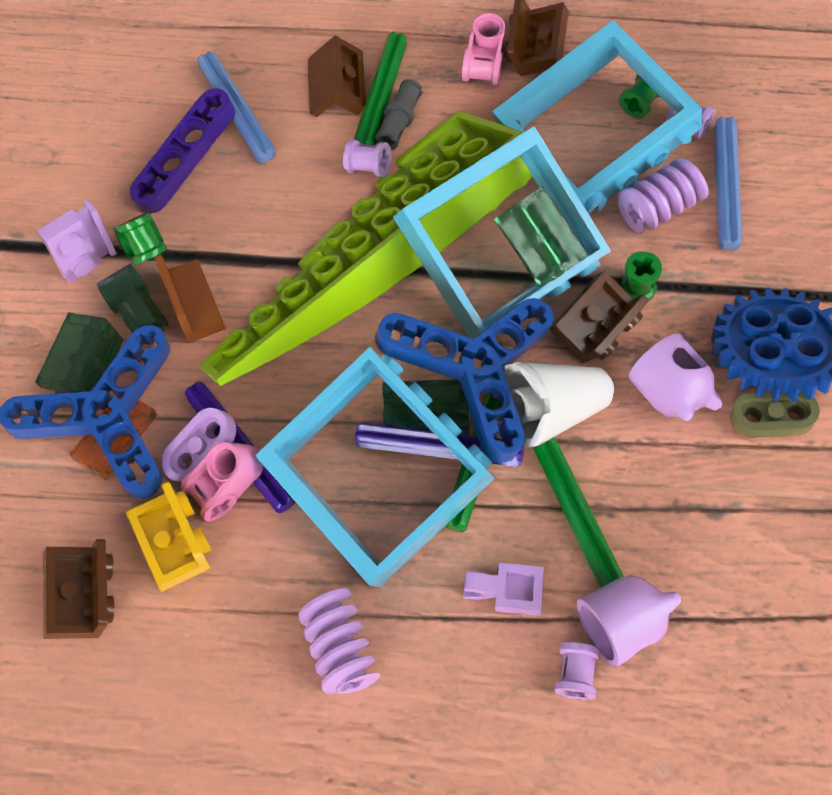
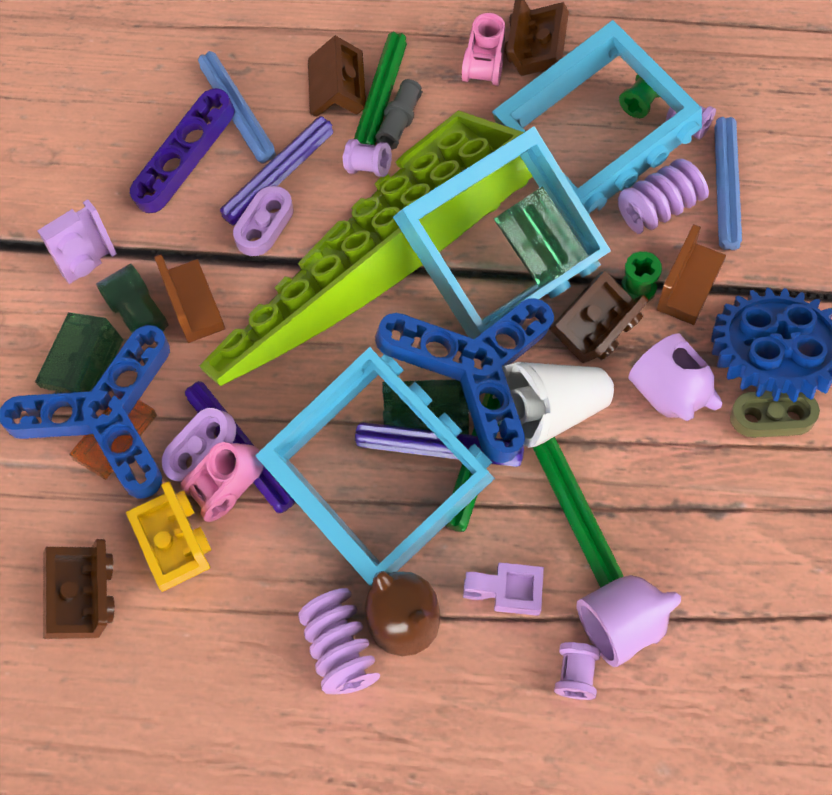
green piece [113,211,167,264] -> none
none -> axle [220,116,333,226]
none -> lavender plate [233,186,293,256]
none -> reddish brown piece [364,571,440,656]
none -> dark orange panel [657,224,726,325]

